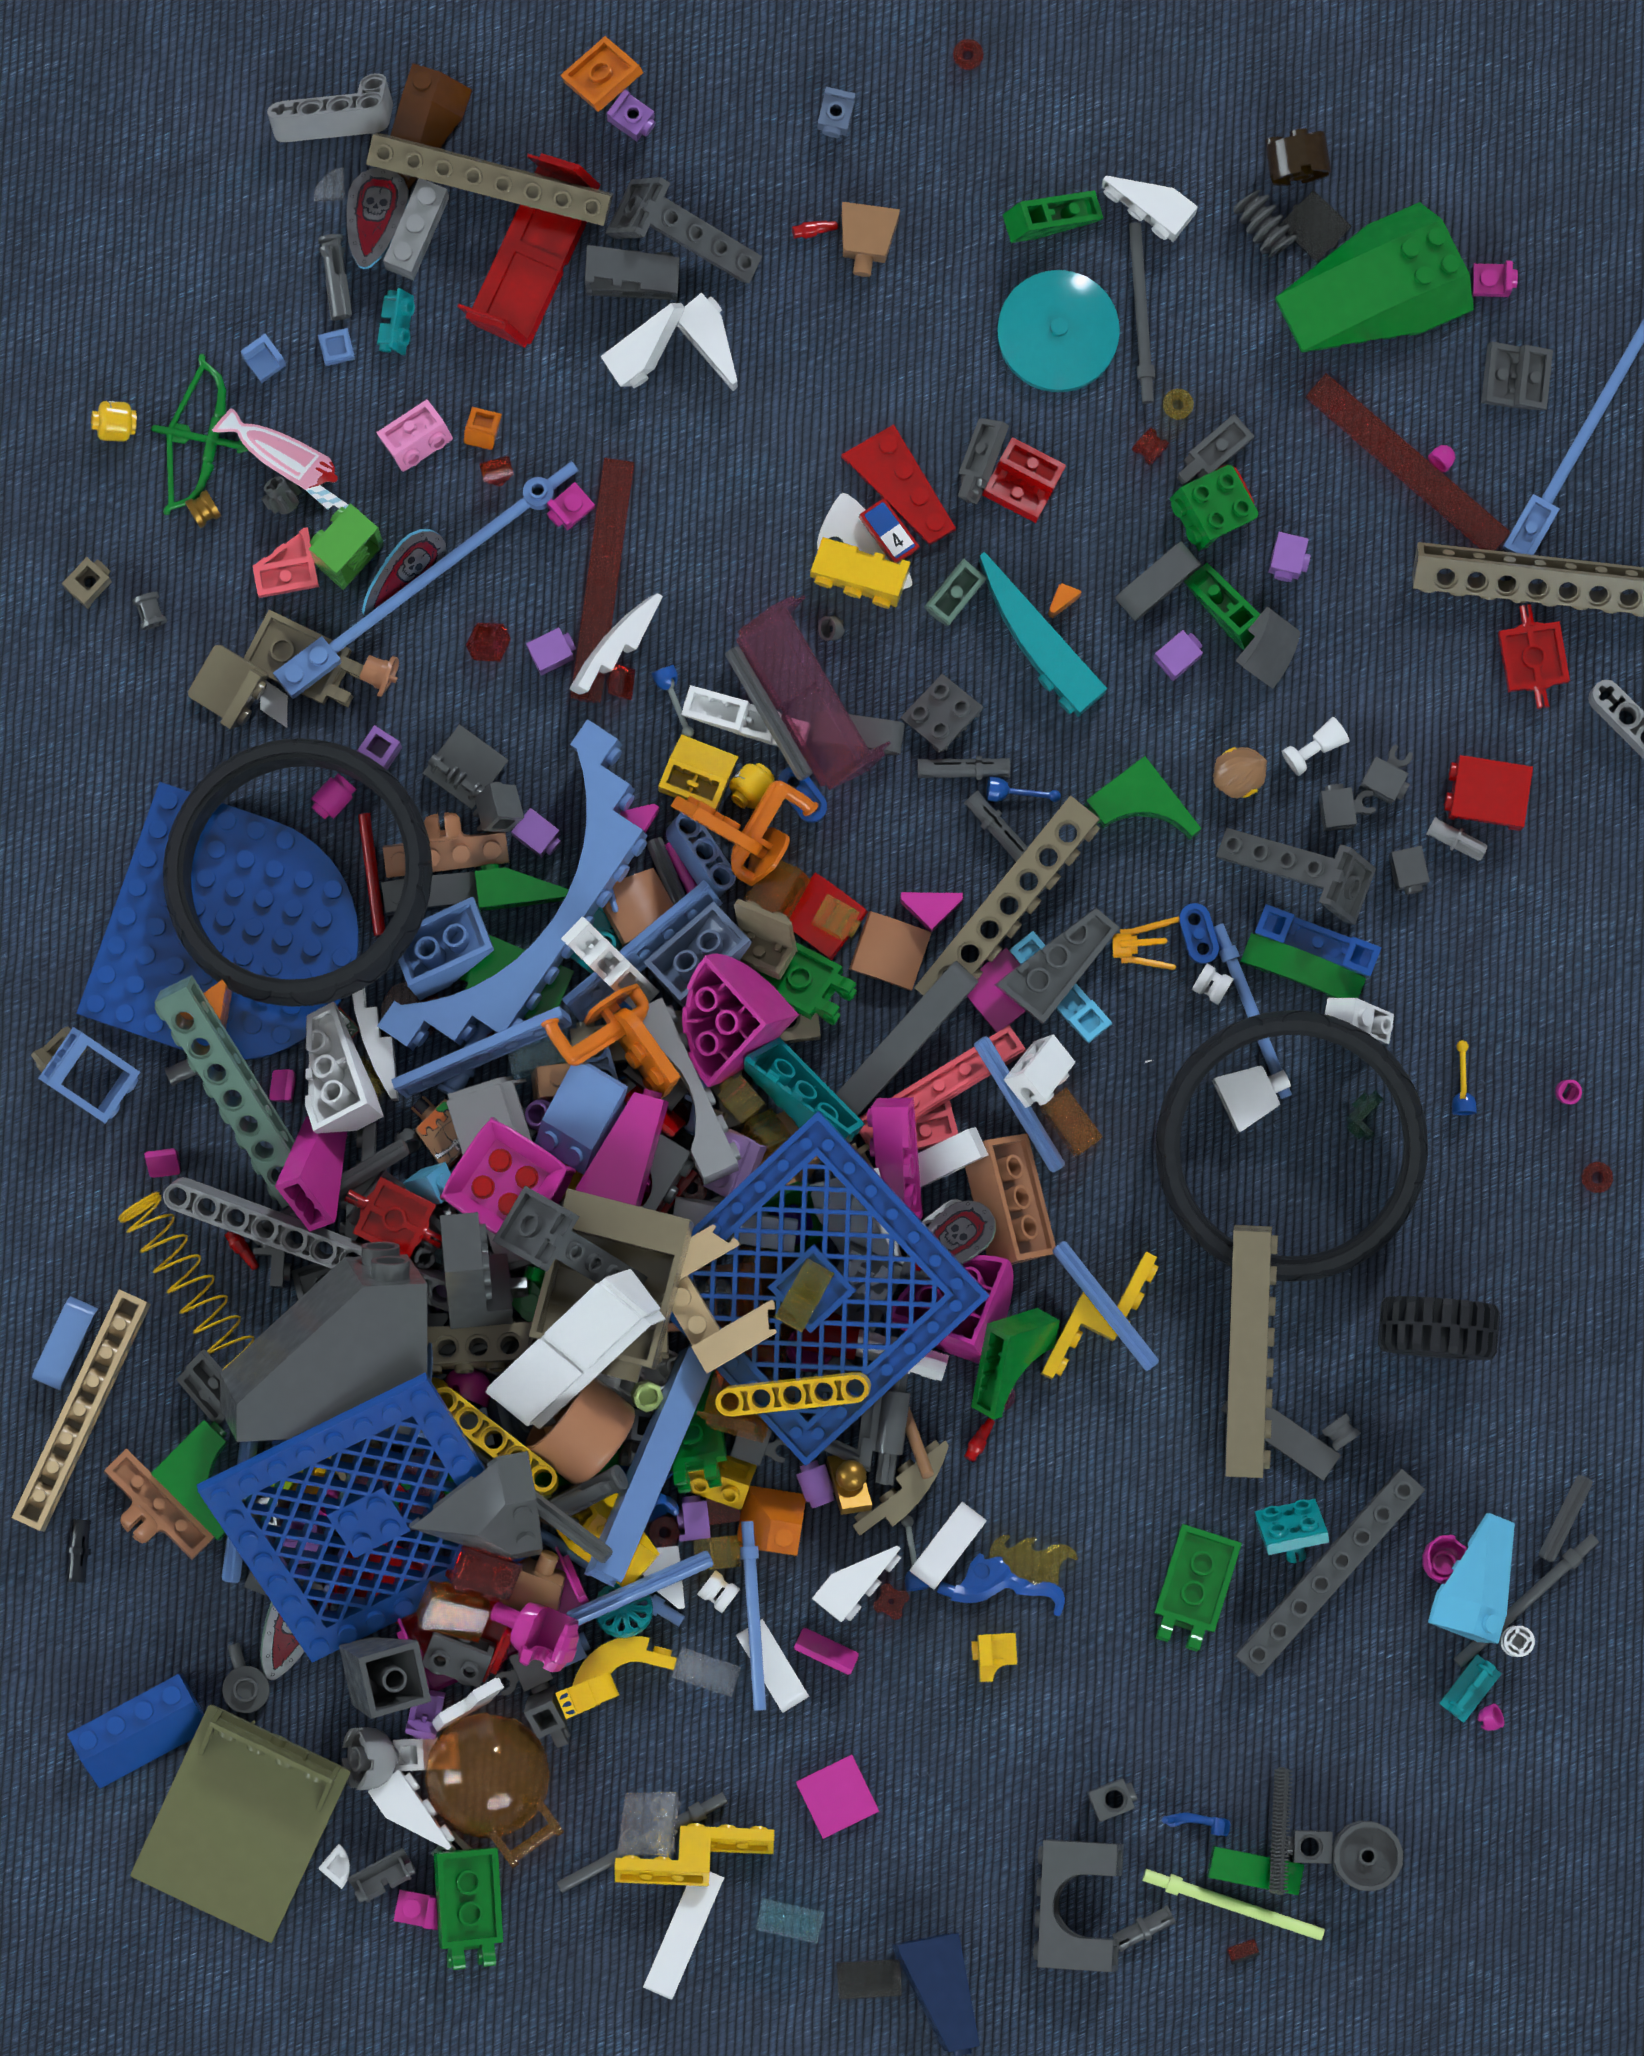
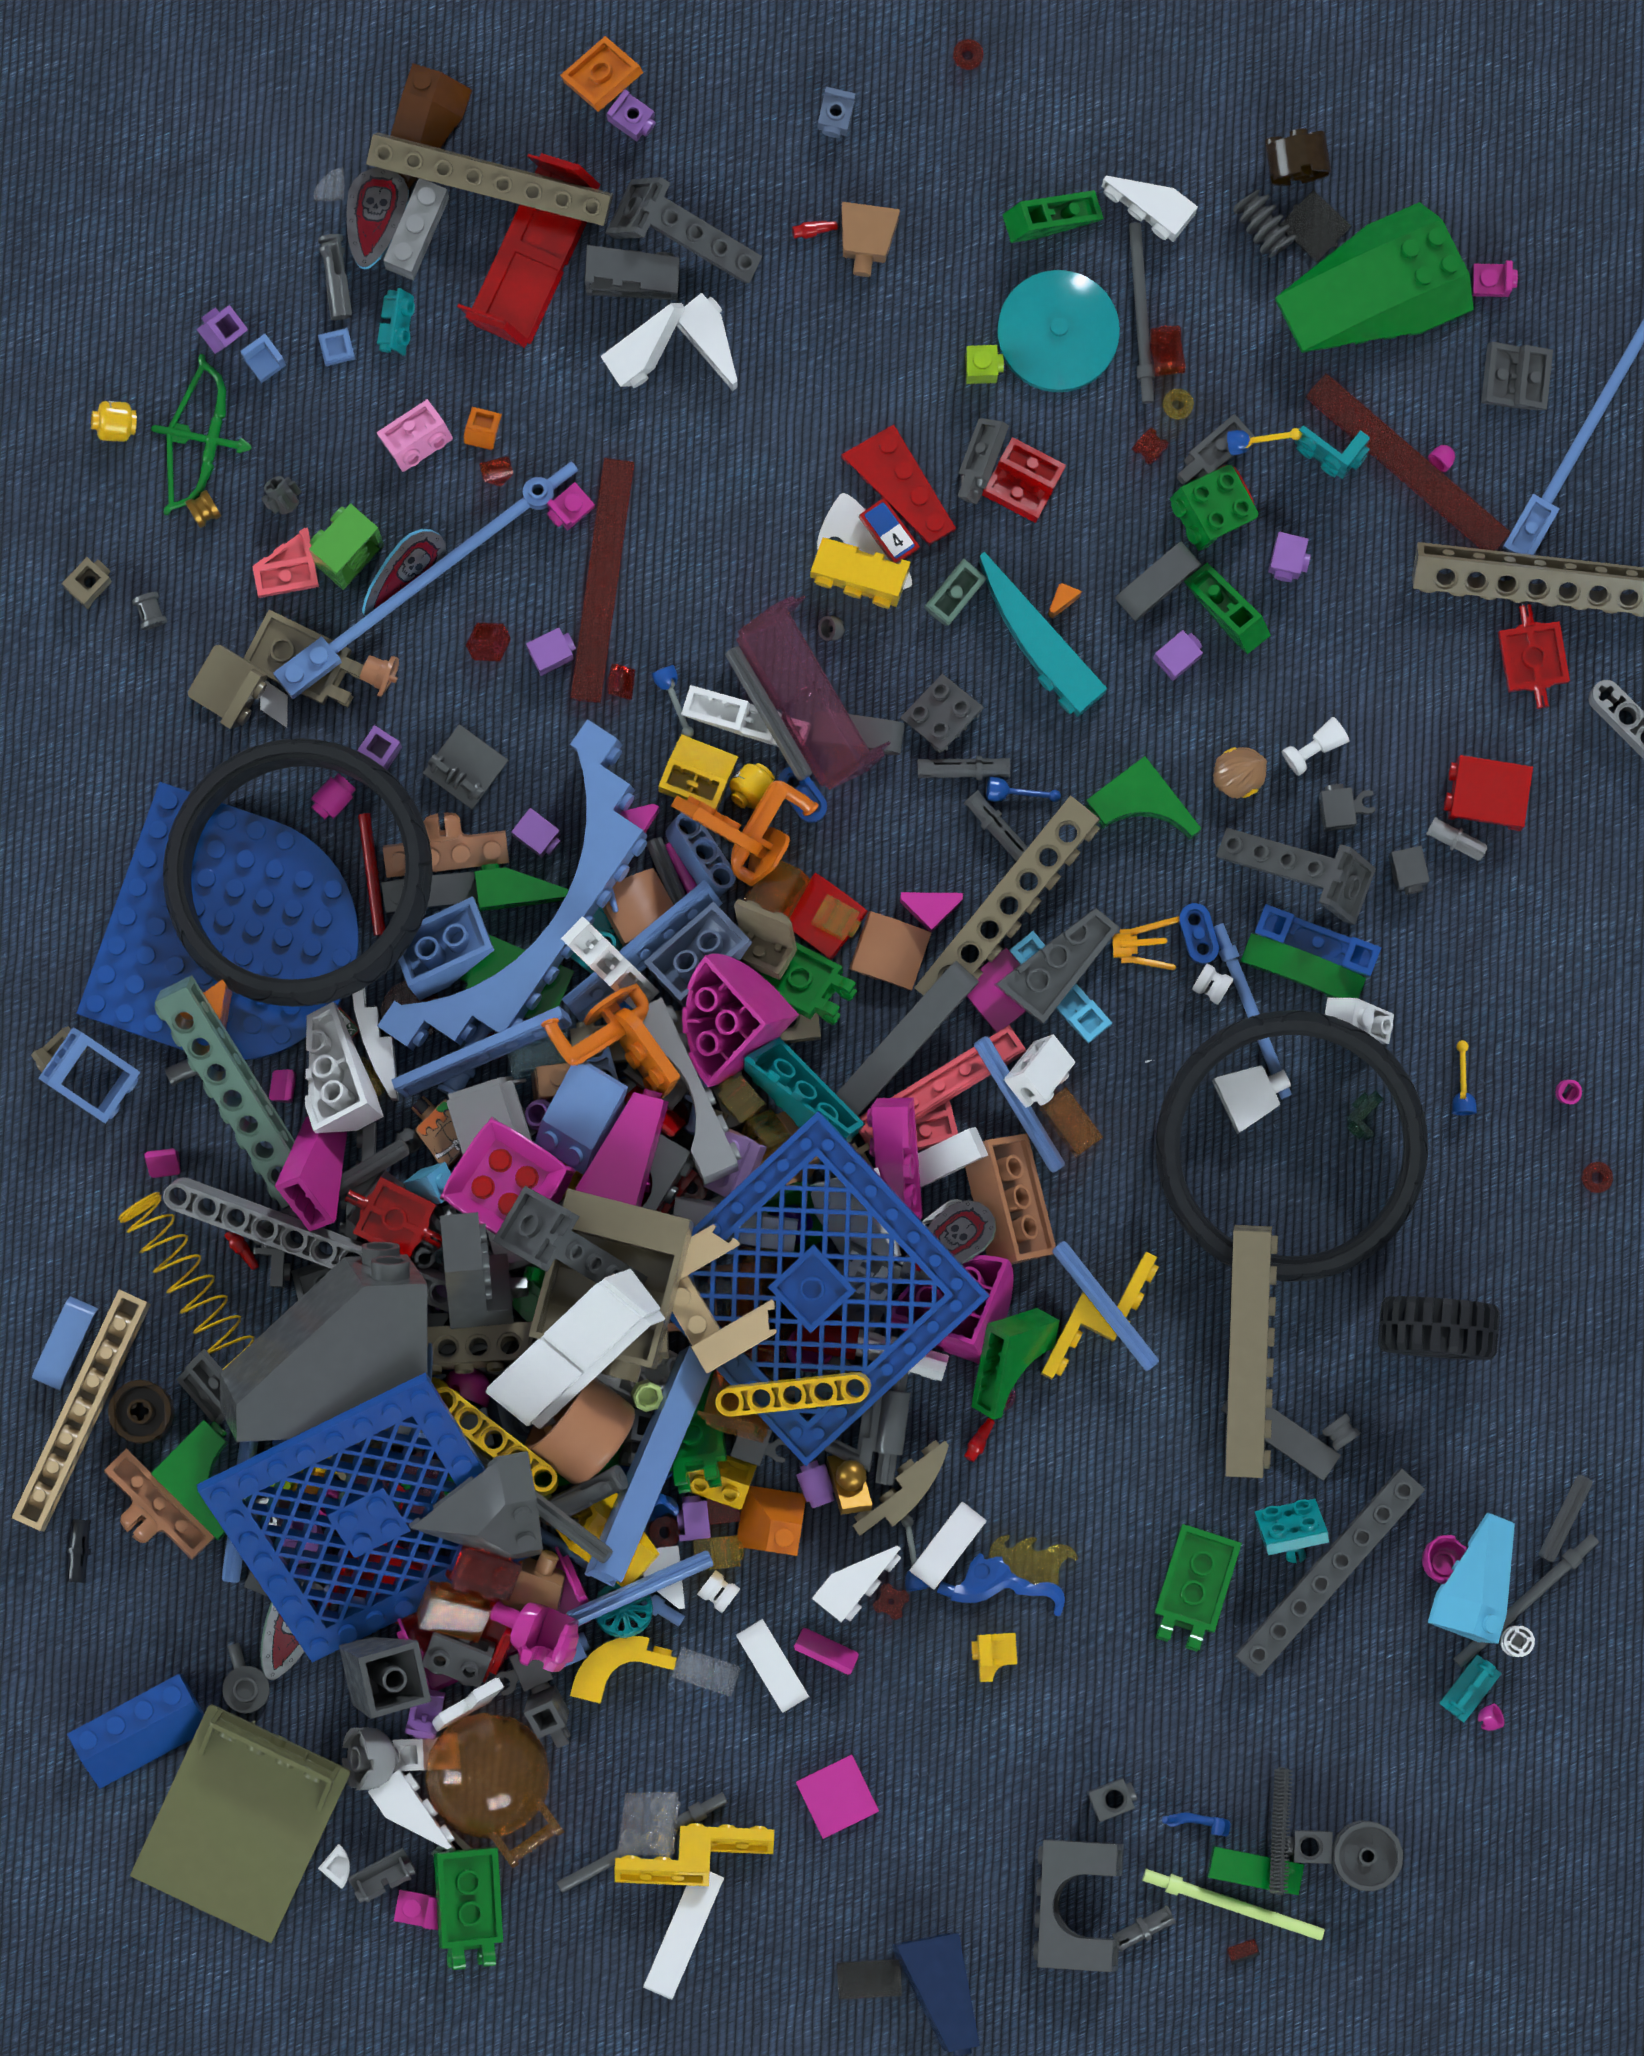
sticker [212,408,348,510] -> none
light grey beam [267,73,393,142] -> none
dark grey brick [473,782,524,832] -> none
yellow leg [555,1672,619,1719] -> none
white slope [569,593,663,695] -> none
medium blue bar [740,1521,766,1711] -> none
clear light blue brick [756,1897,824,1944] -> none
clear yellow slope [774,1258,835,1333] -> none
medium nougat bar [906,1407,934,1479] -> none
dark grey slope [1236,606,1301,689] -> none
dark grey brick [1359,744,1413,805] -> none
none -> dark brown brick [108,1380,175,1444]
none -> medium lavender brick [196,305,248,354]
none -> lime brick [965,345,1004,384]
none -> clear red bracket [1150,325,1186,376]
none -> hinge [1227,428,1302,456]
none -> teal bracket [1294,426,1370,479]

